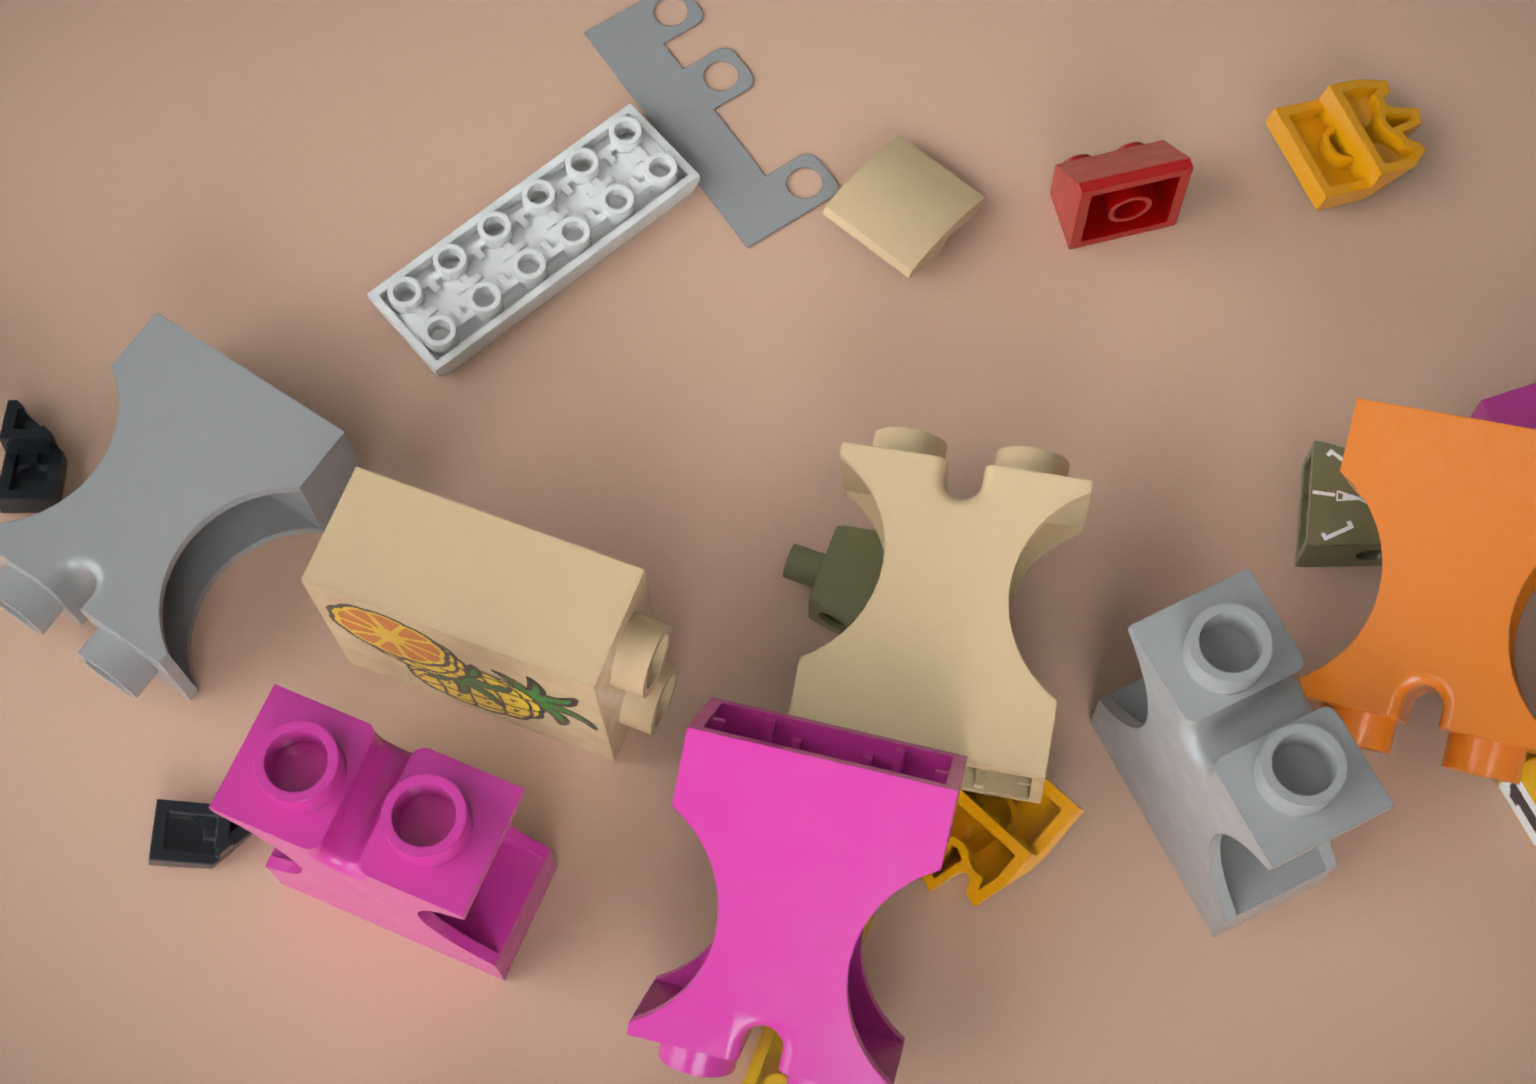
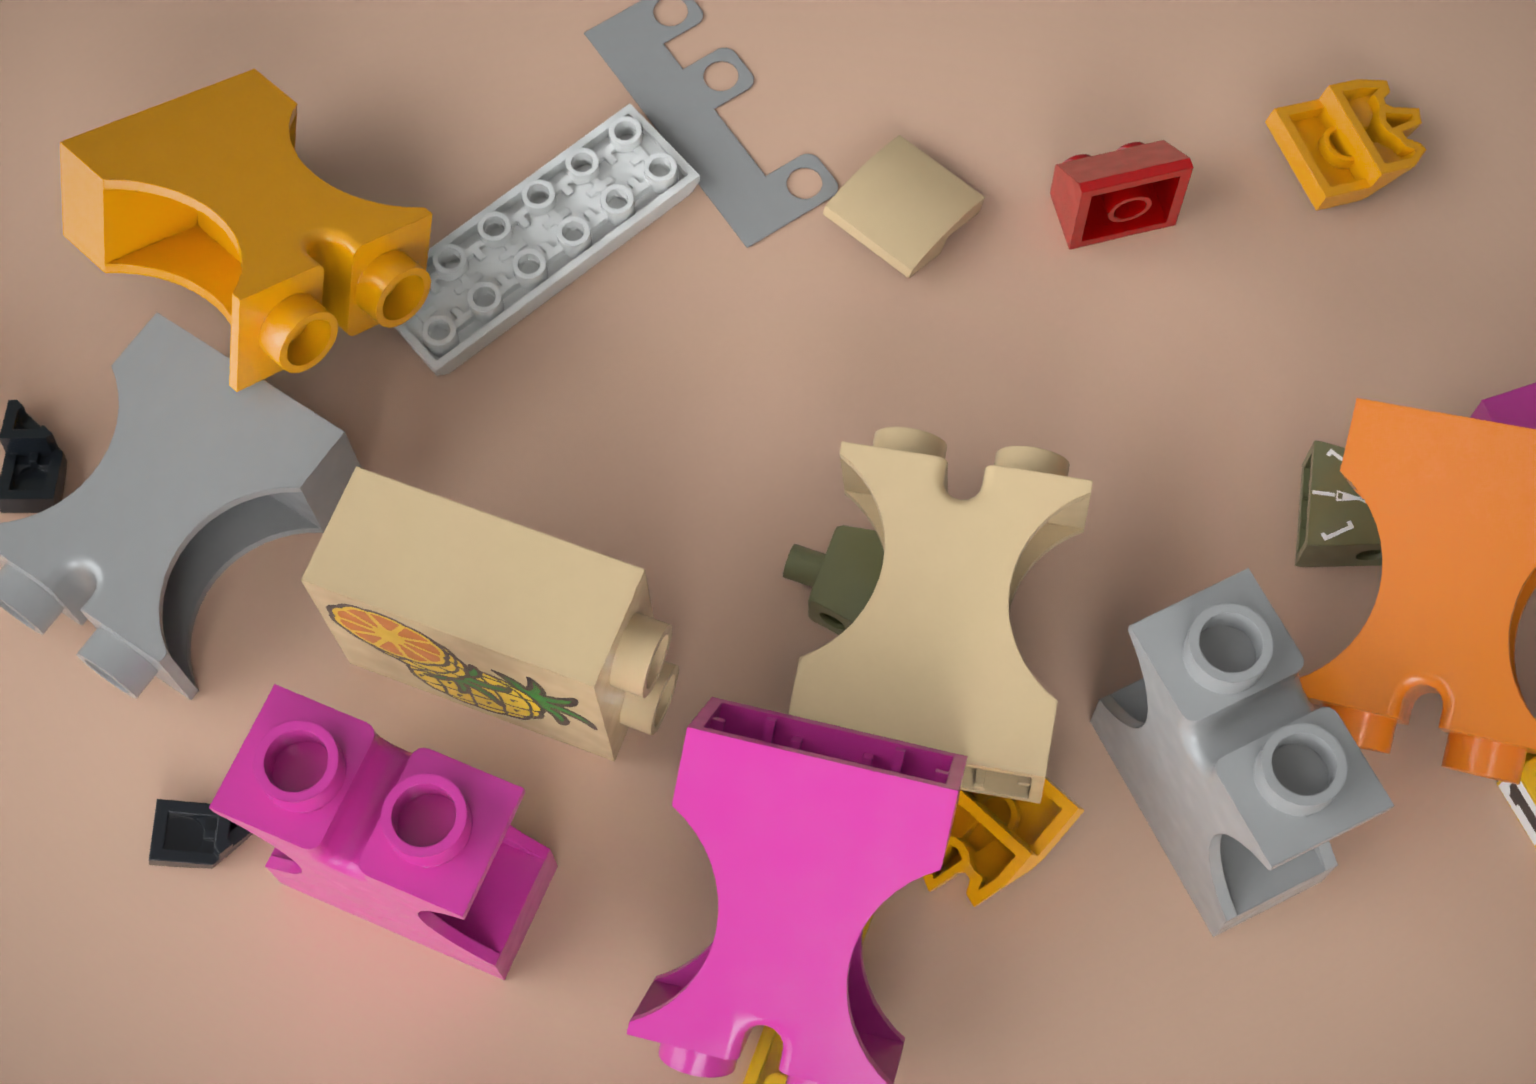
none -> light orange brick [60,68,433,392]

